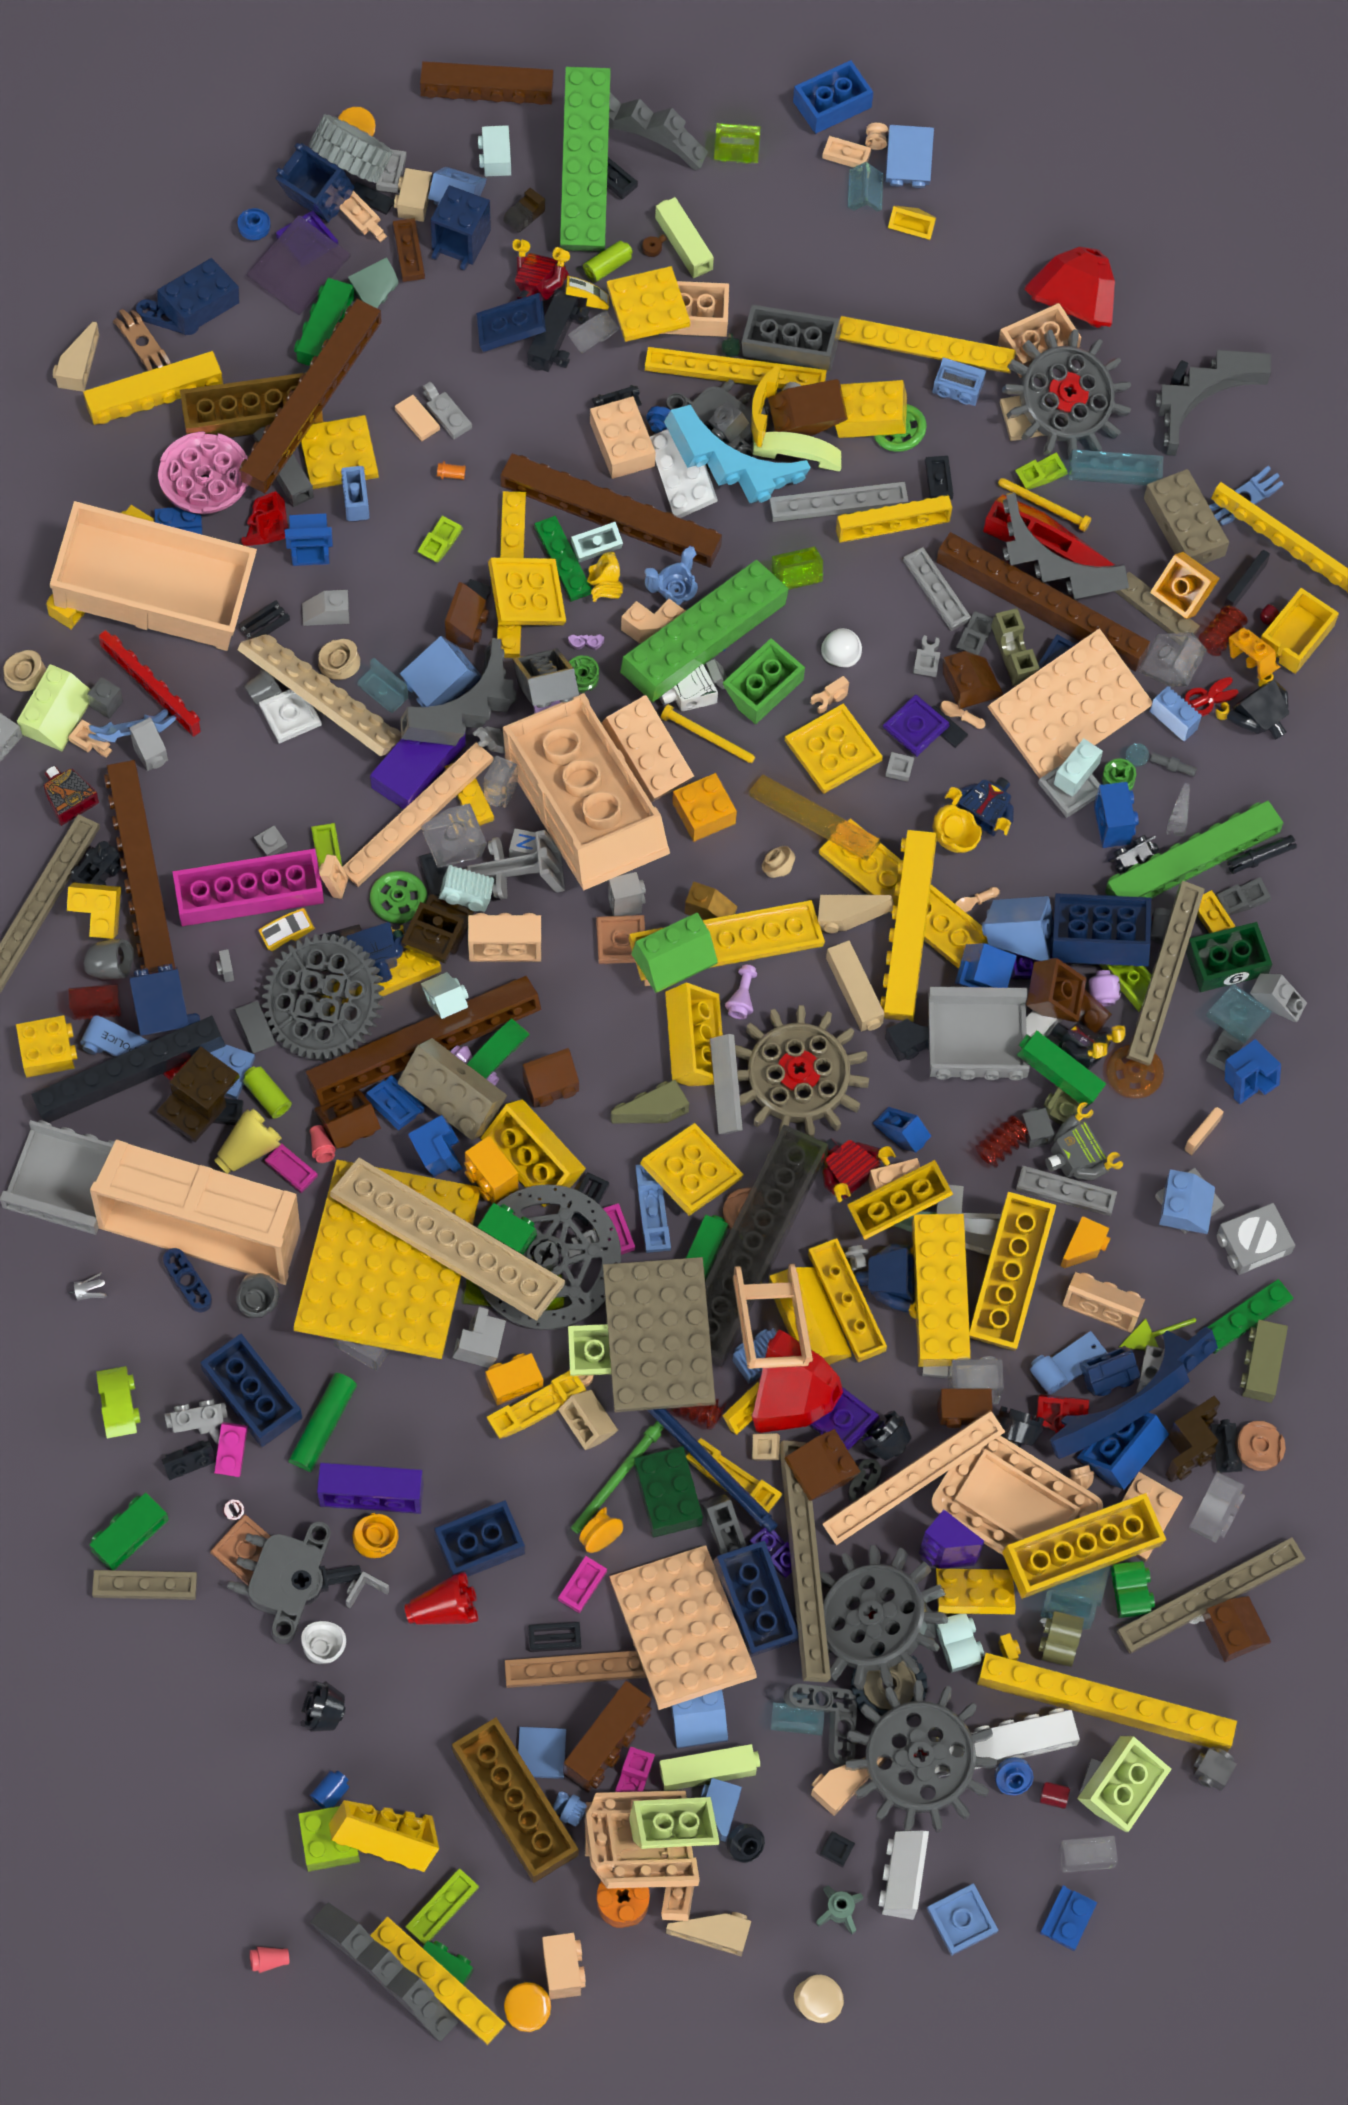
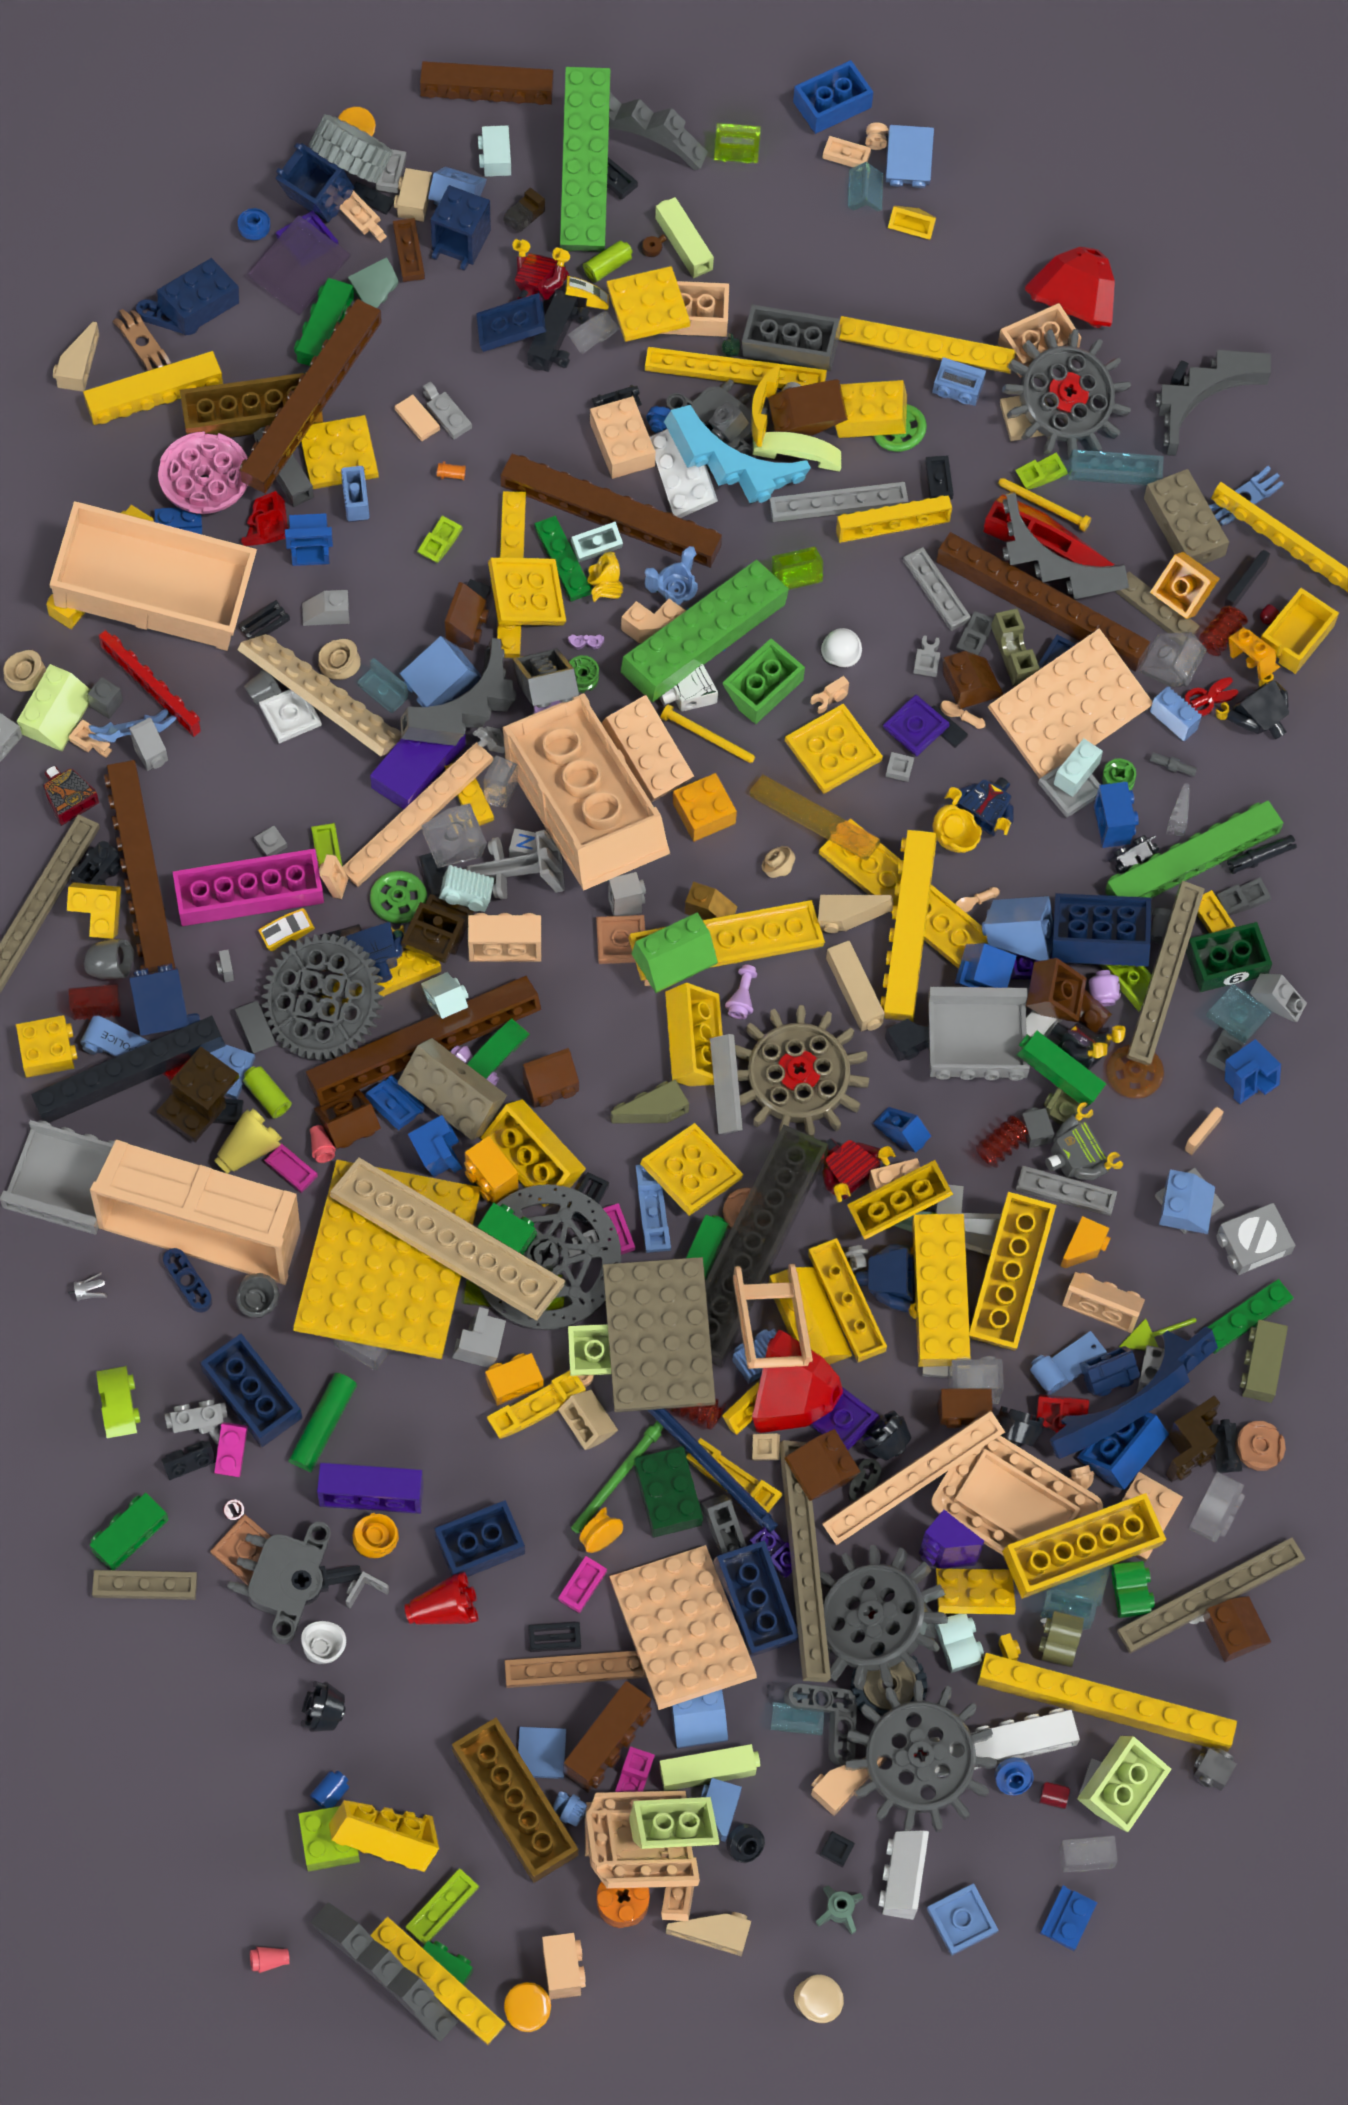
light grey plate [706,659,727,690] -> none
clear light blue plate [1126,743,1149,766] -> none

